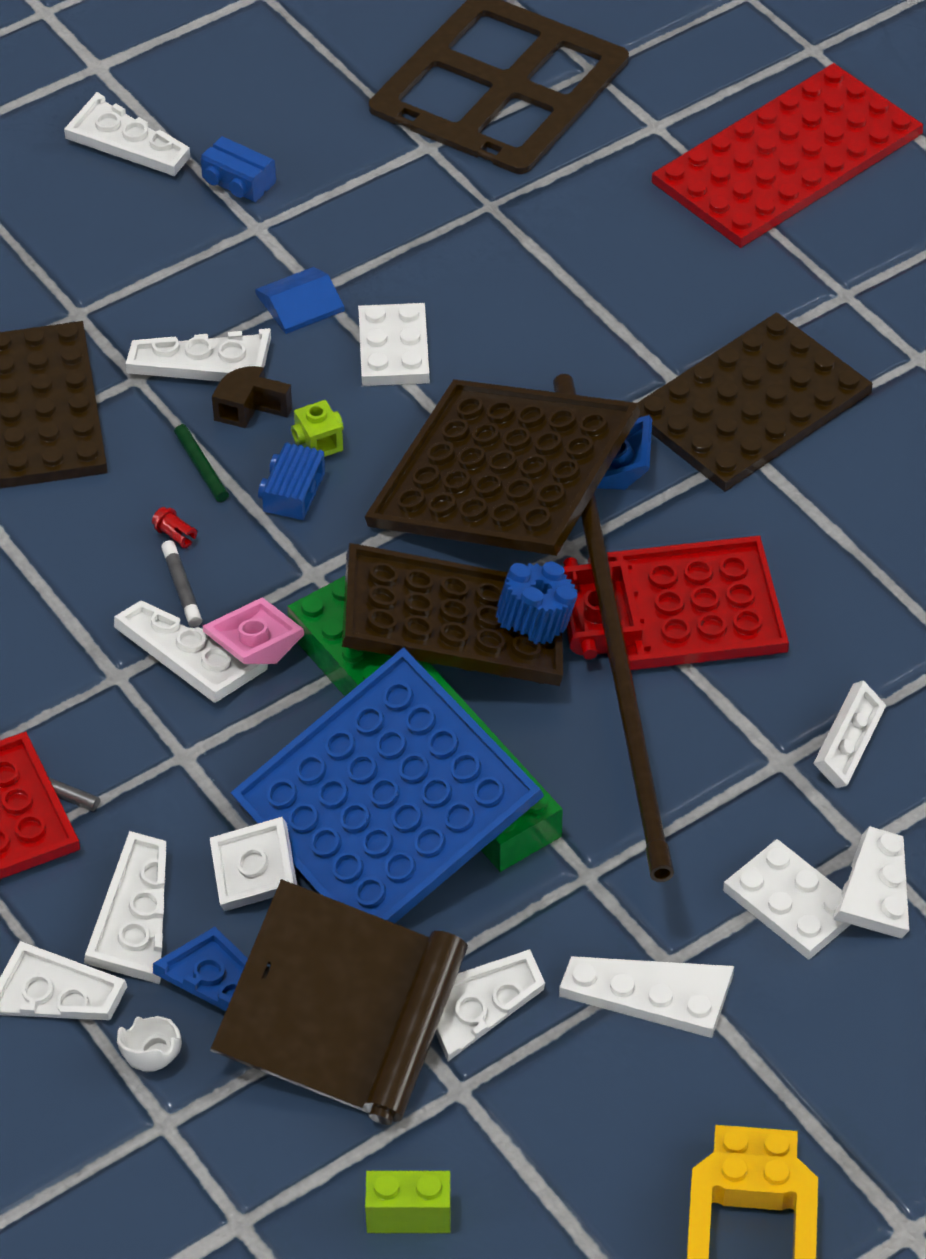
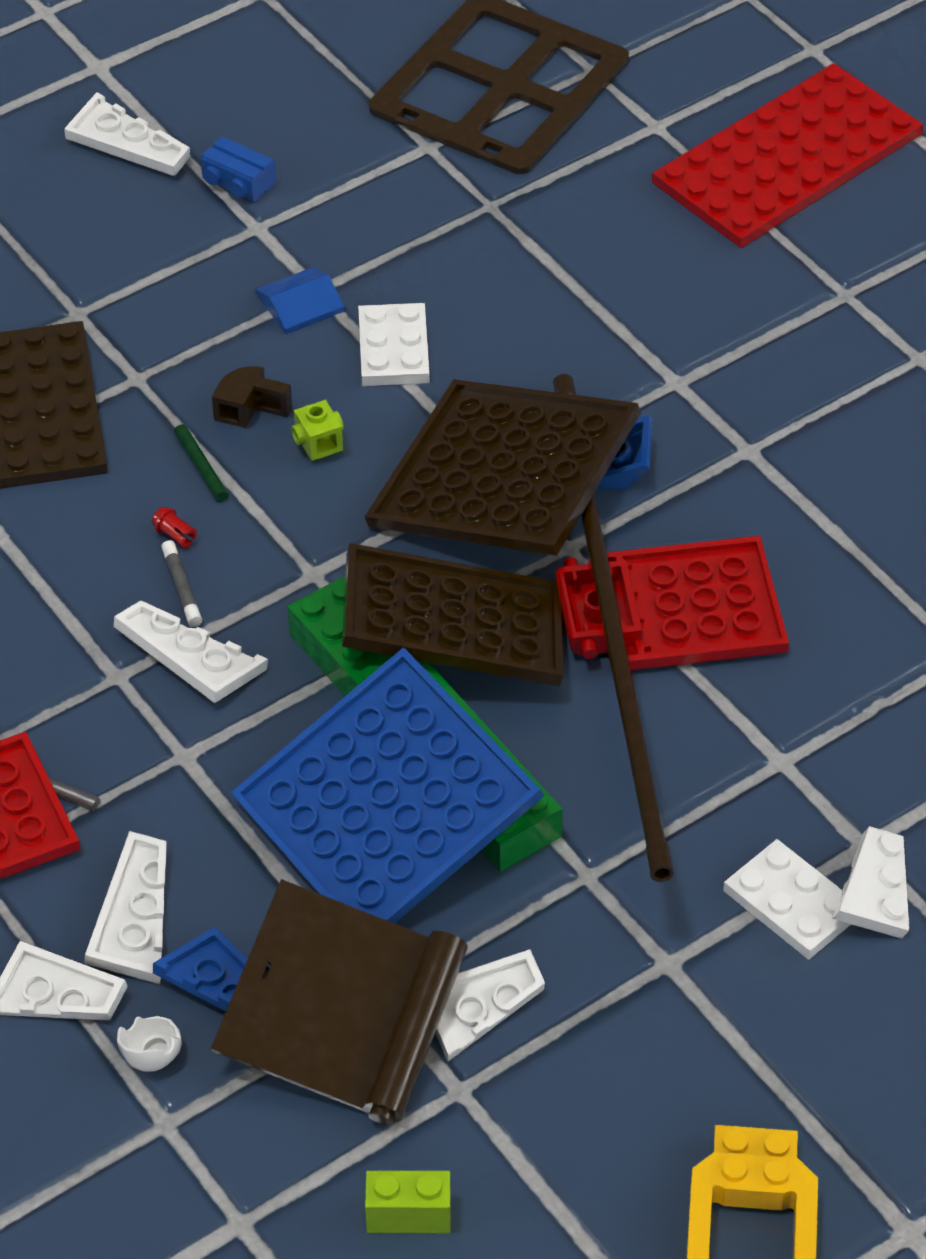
white wing [126,328,271,381] -> none
bright pink slope [202,597,304,664] -> none
white plate [210,817,297,911] -> none
blue brick [258,442,325,520] -> none
blue brick [496,561,577,644] -> none
white wing [559,956,734,1038] -> none
dark brown plate [637,312,873,492] -> none
white plate [813,680,886,789] -> none

